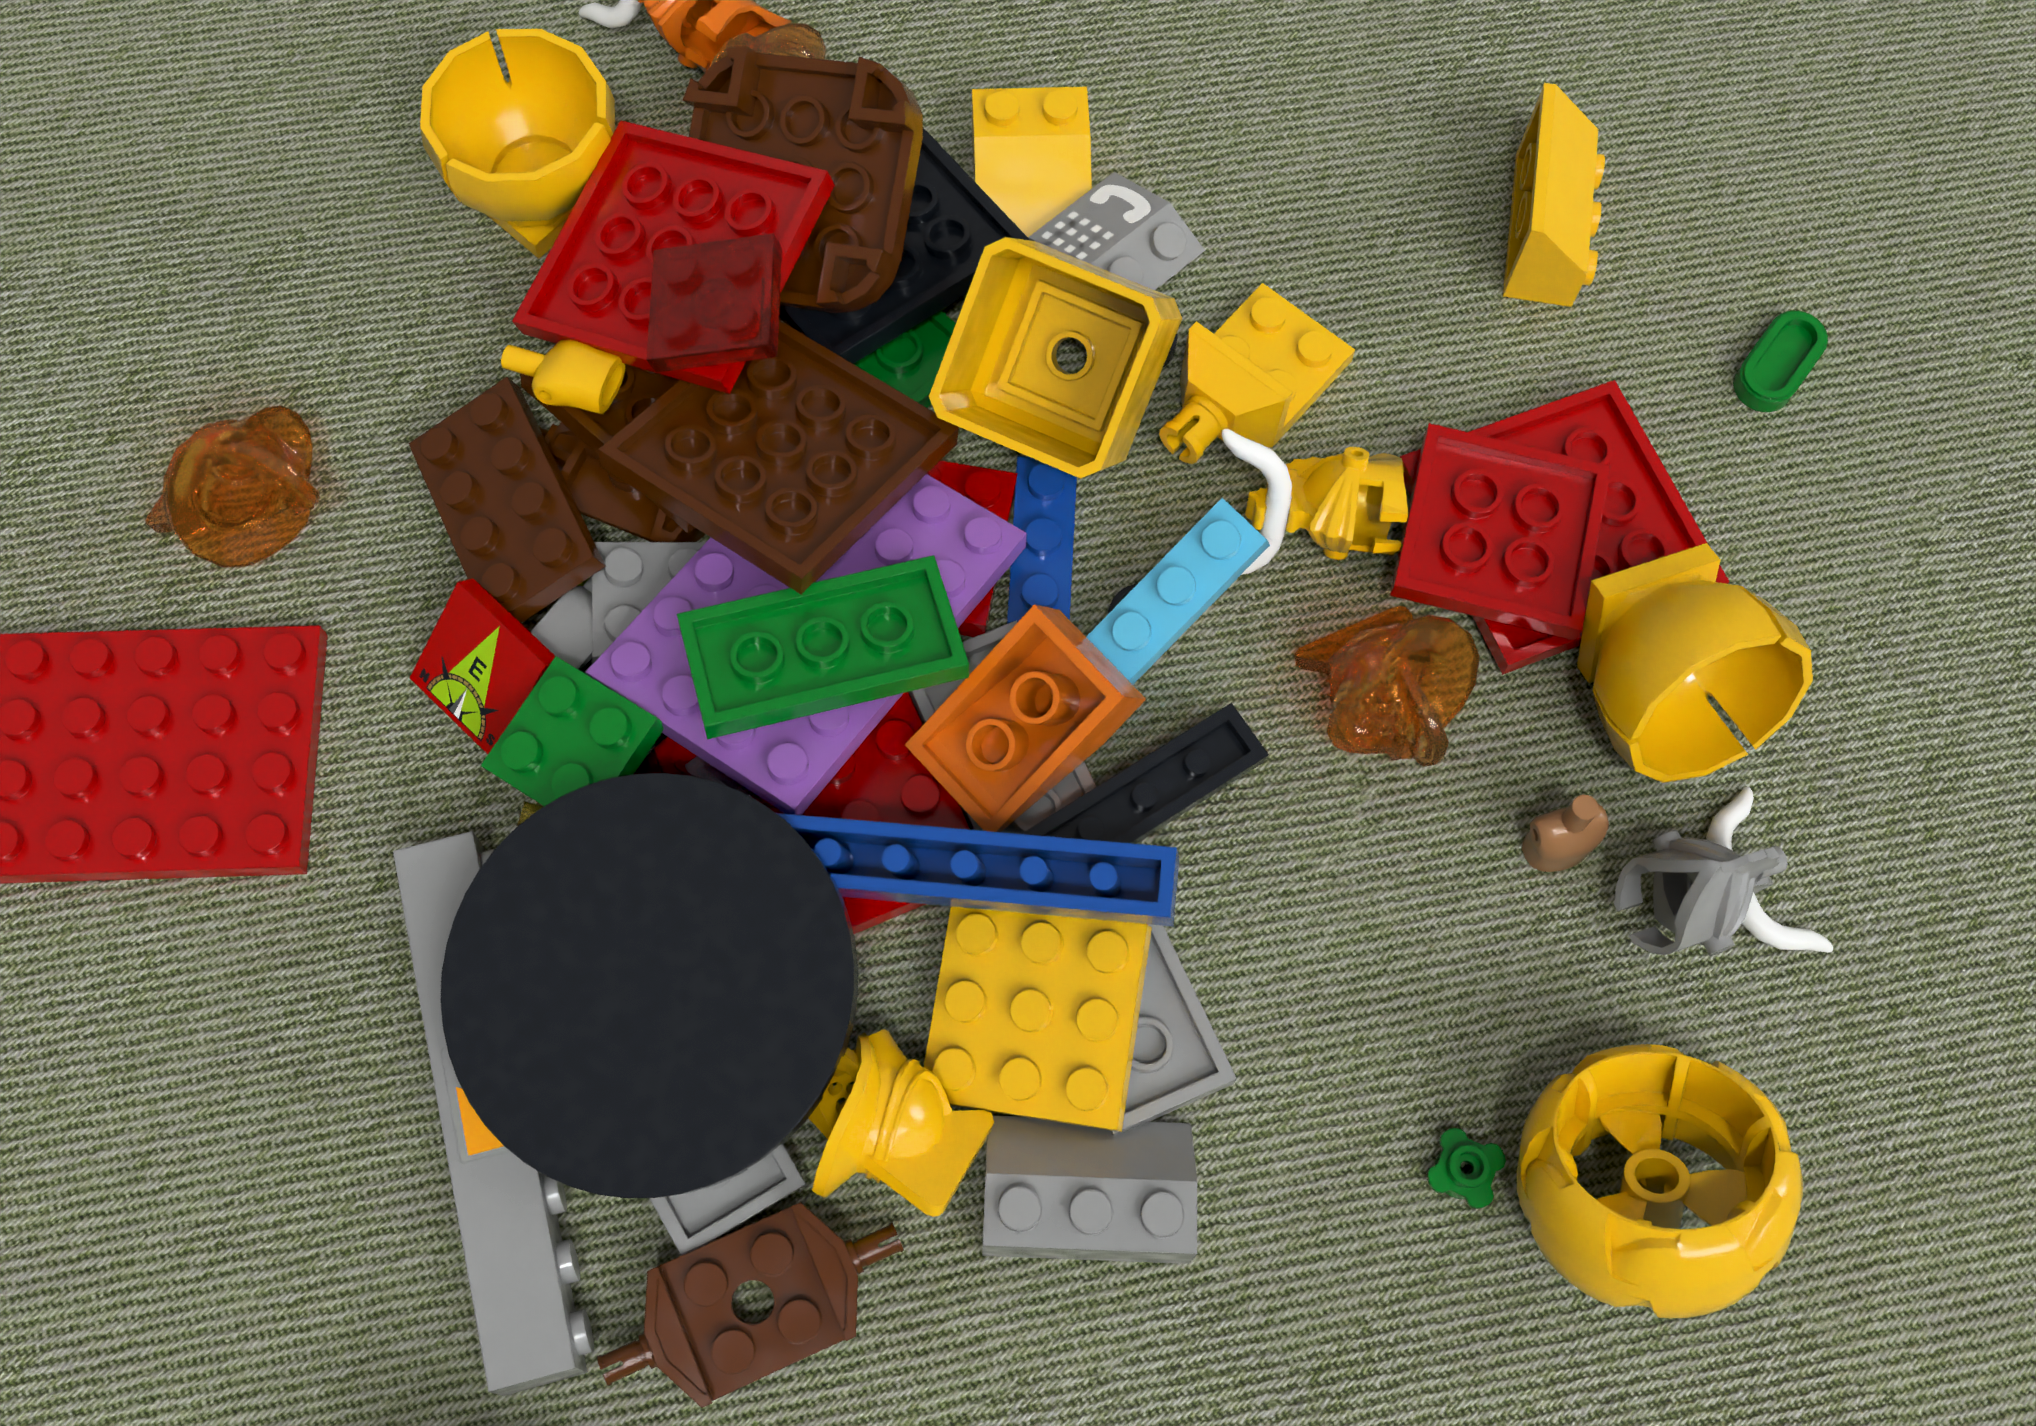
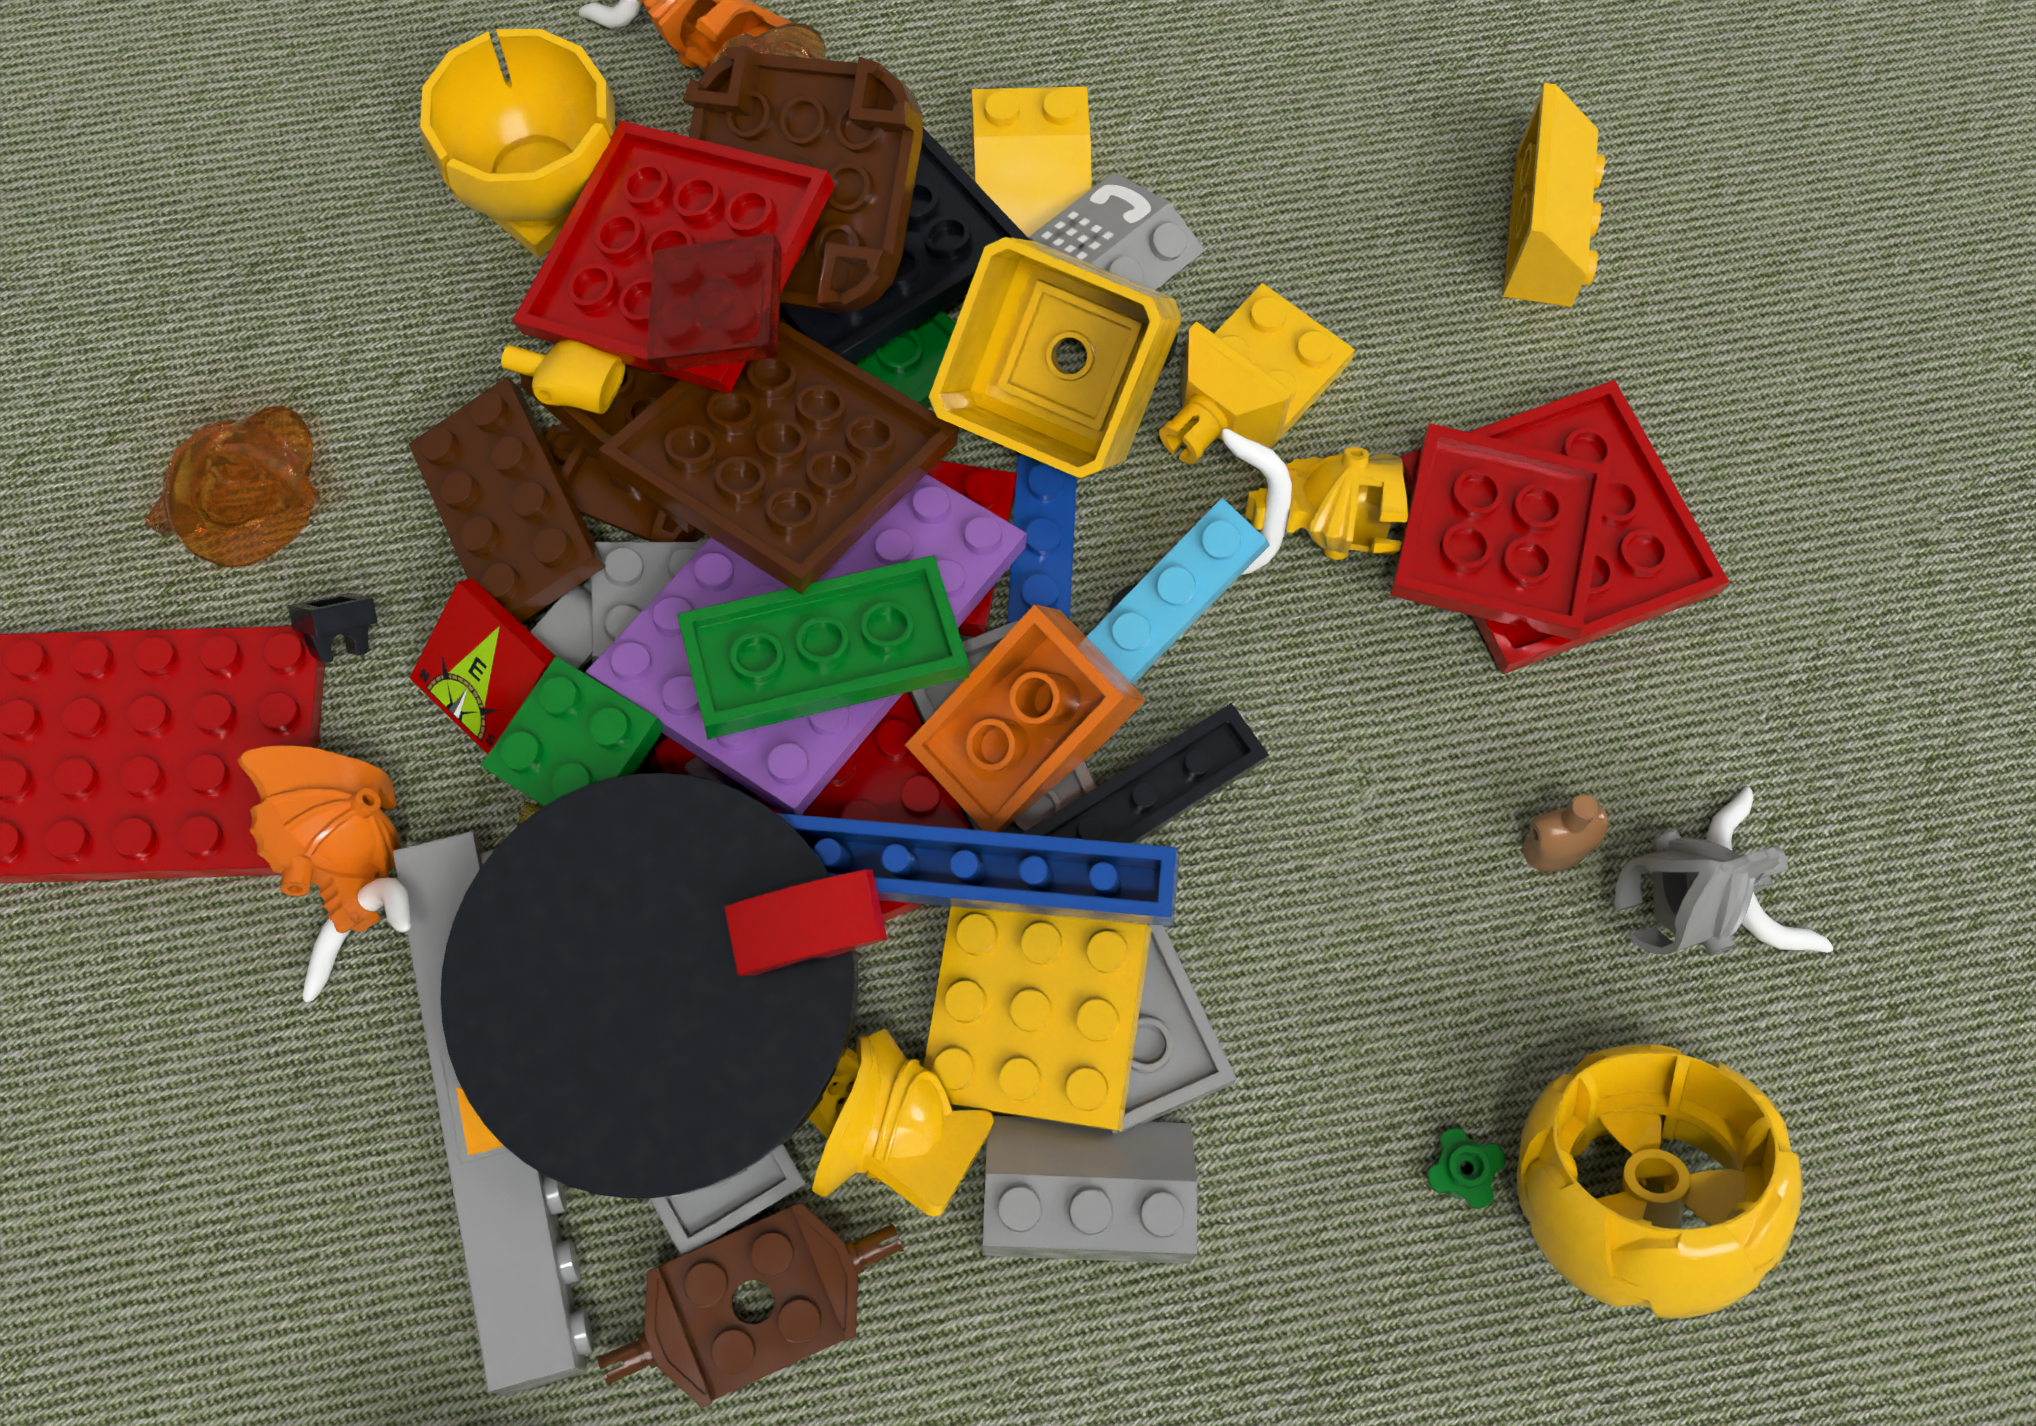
clear orange helmet [1294,606,1480,767] -> none
yellow plate [1577,543,1813,783] -> none
green tile [1733,310,1828,412] -> none
none -> orange helmet [237,746,411,1002]
none -> black tile [288,593,378,663]
none -> red slope [724,869,887,976]

